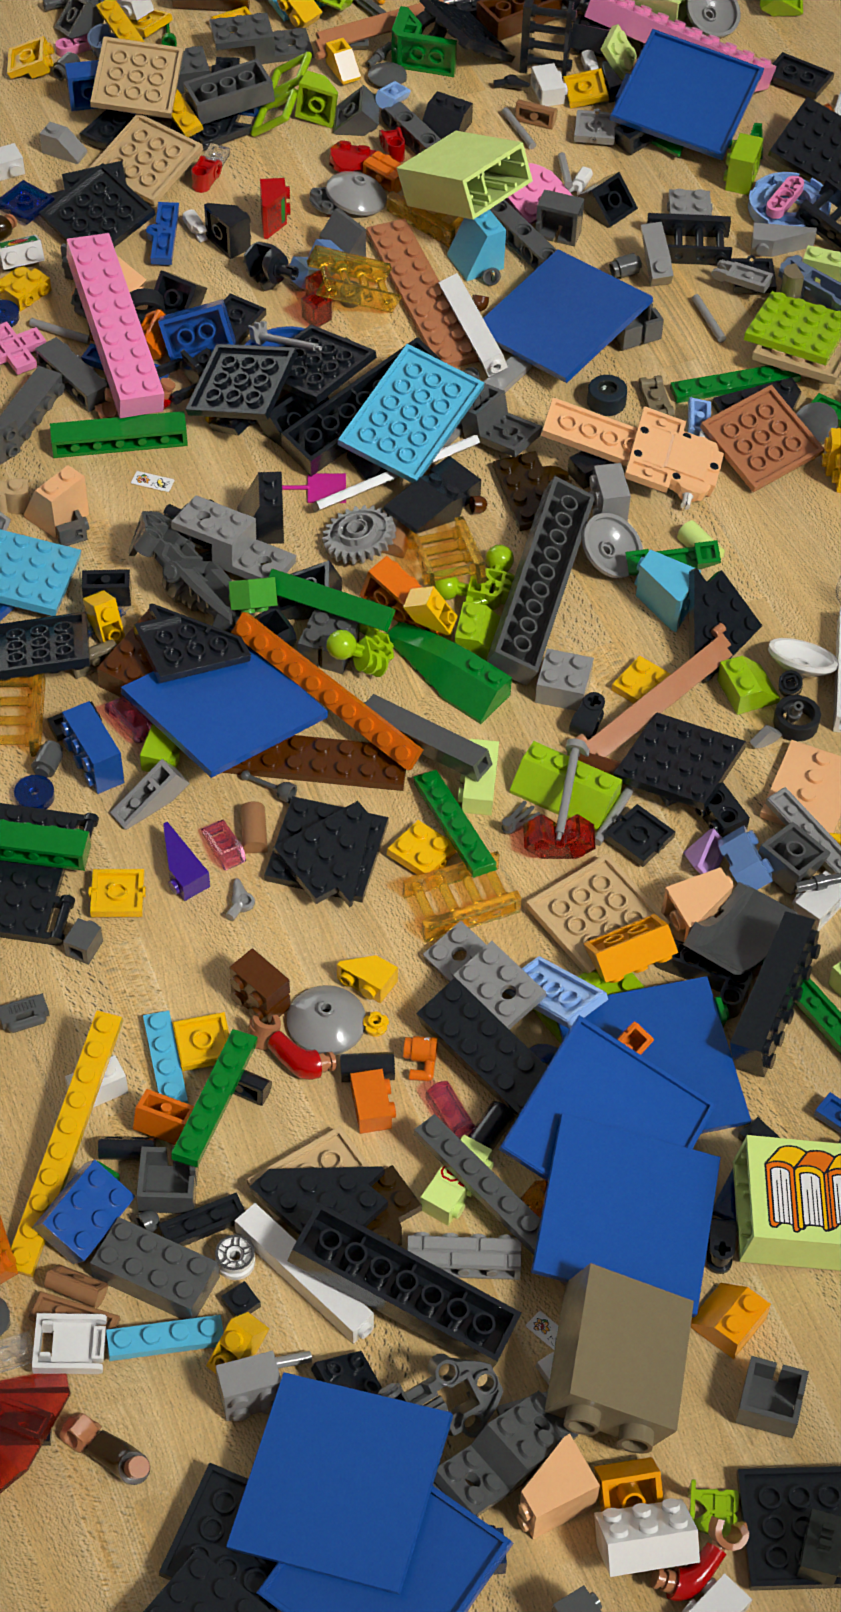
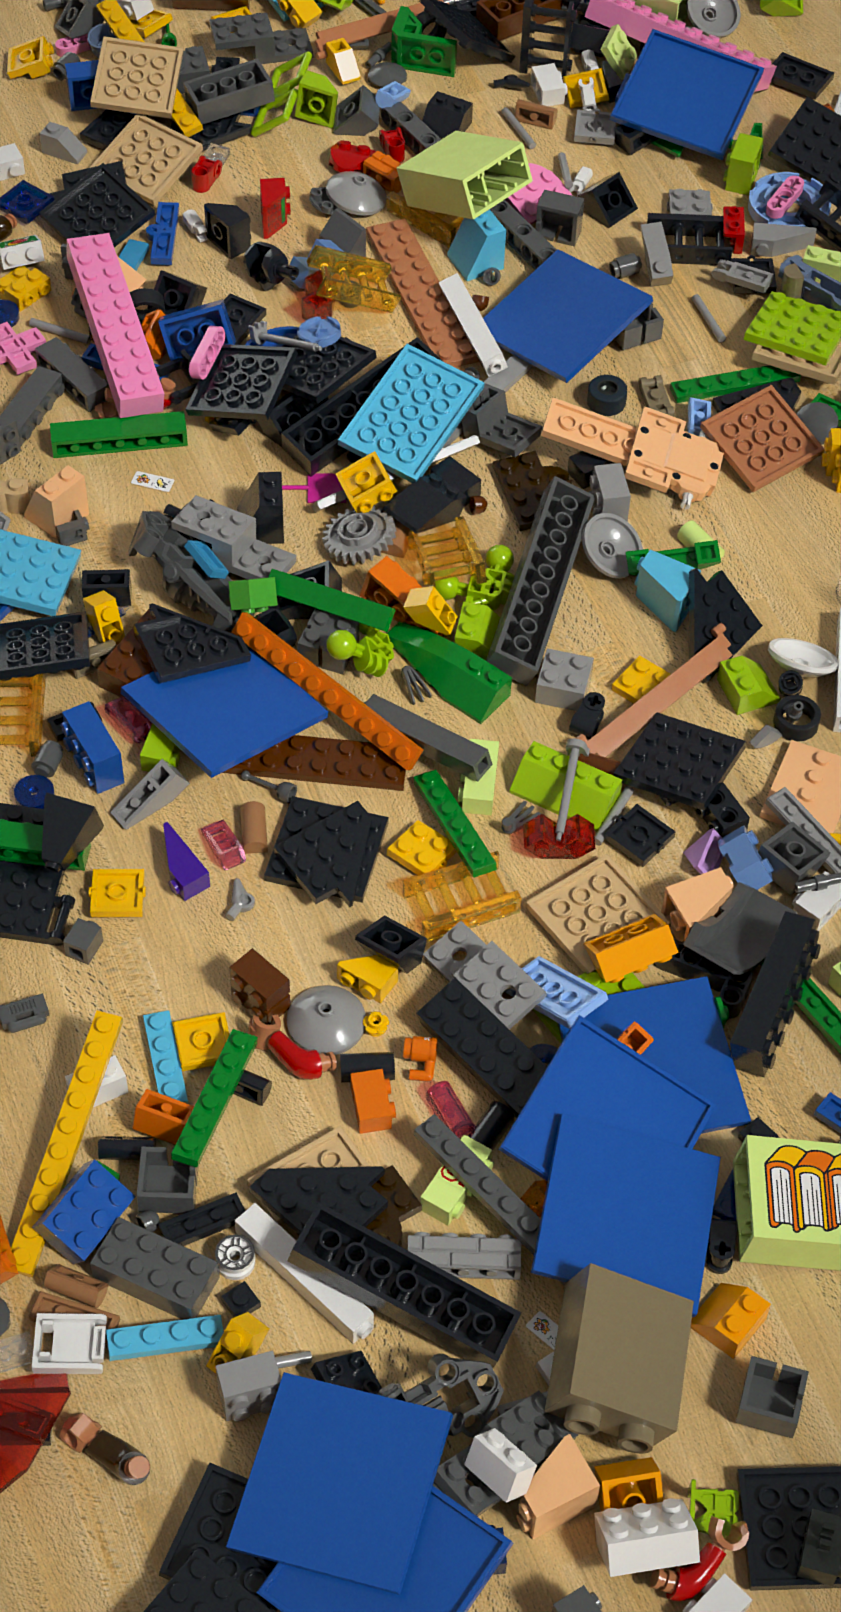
none -> black slope [42,793,104,873]
none -> dark azure tile [119,239,149,271]
none -> dark azure tile [184,540,229,579]
none -> bright pink beam [189,326,225,379]
none -> medium blue tile [297,316,341,348]
none -> yellow plate [335,451,397,513]
none -> black slope [355,915,427,974]
none -> dark grey piece [401,665,432,705]
none -> white brick [464,1428,537,1503]
none -> white bar [579,77,597,111]
none -> red bracket [723,206,745,254]

